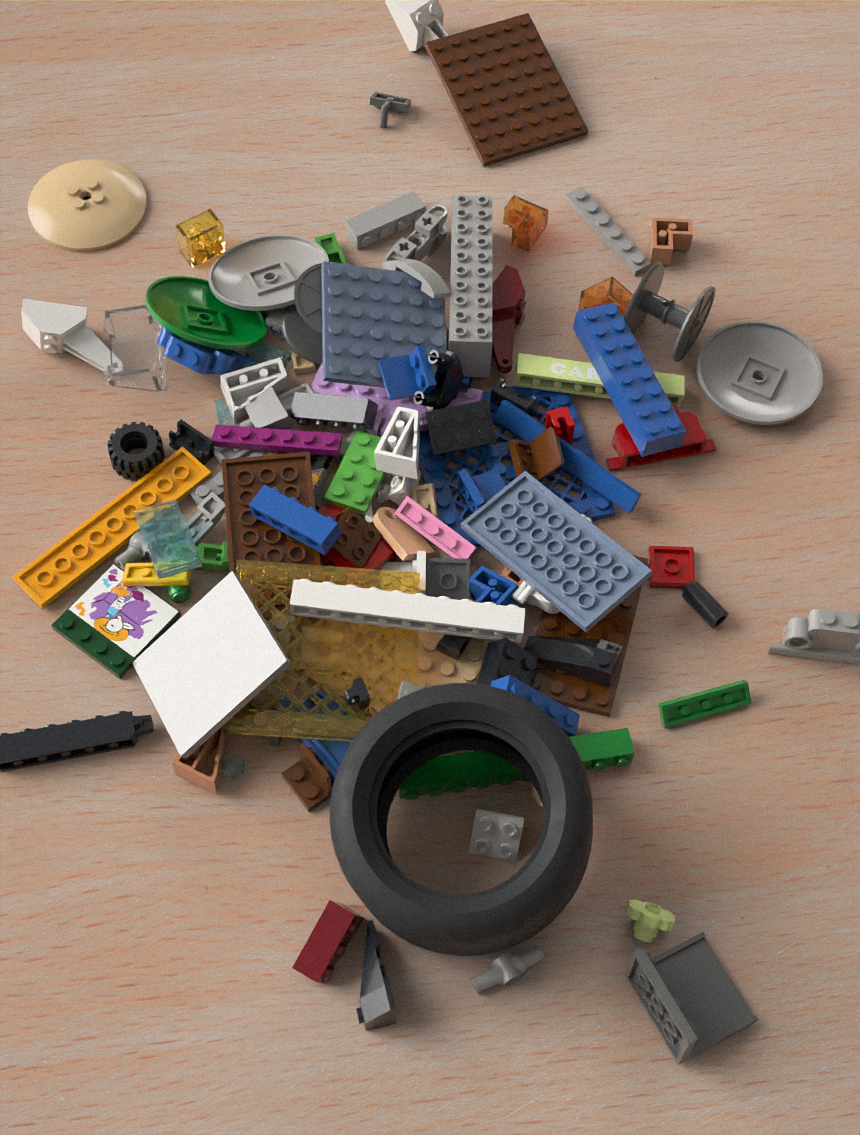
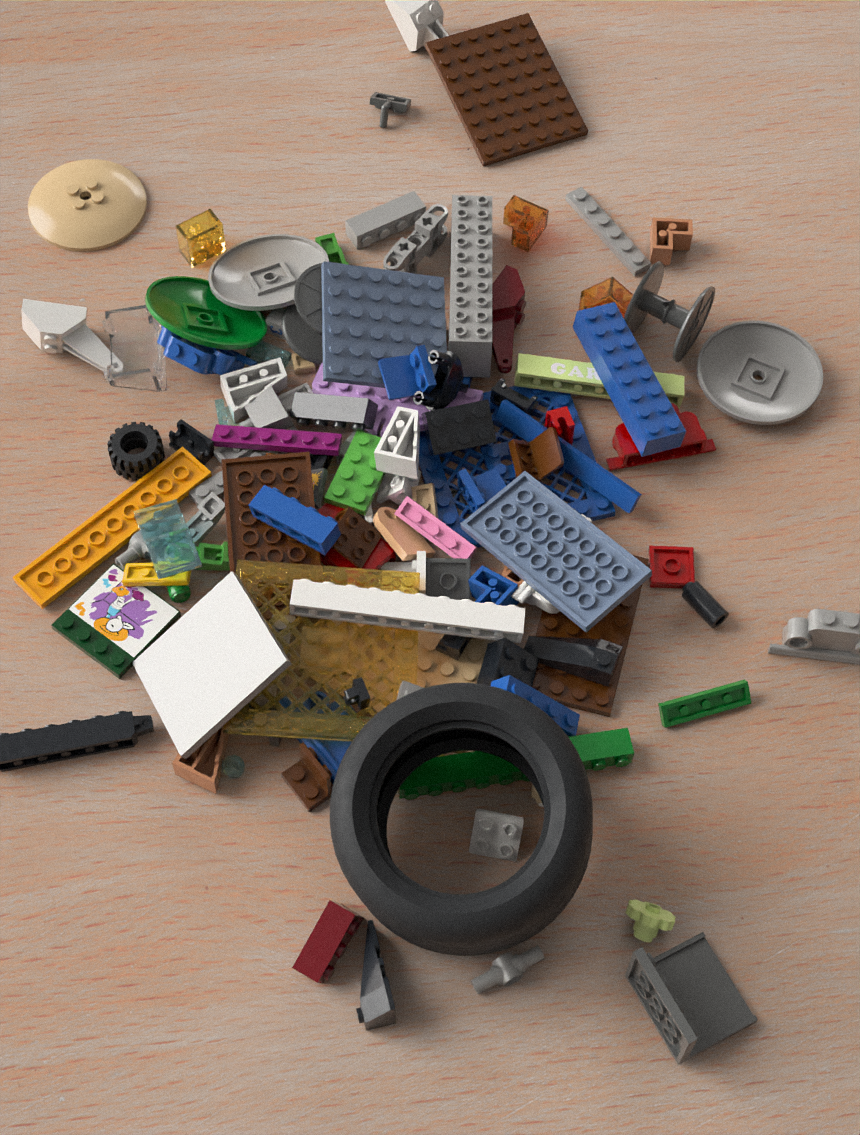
light grey slope [382,259,451,298] -> none

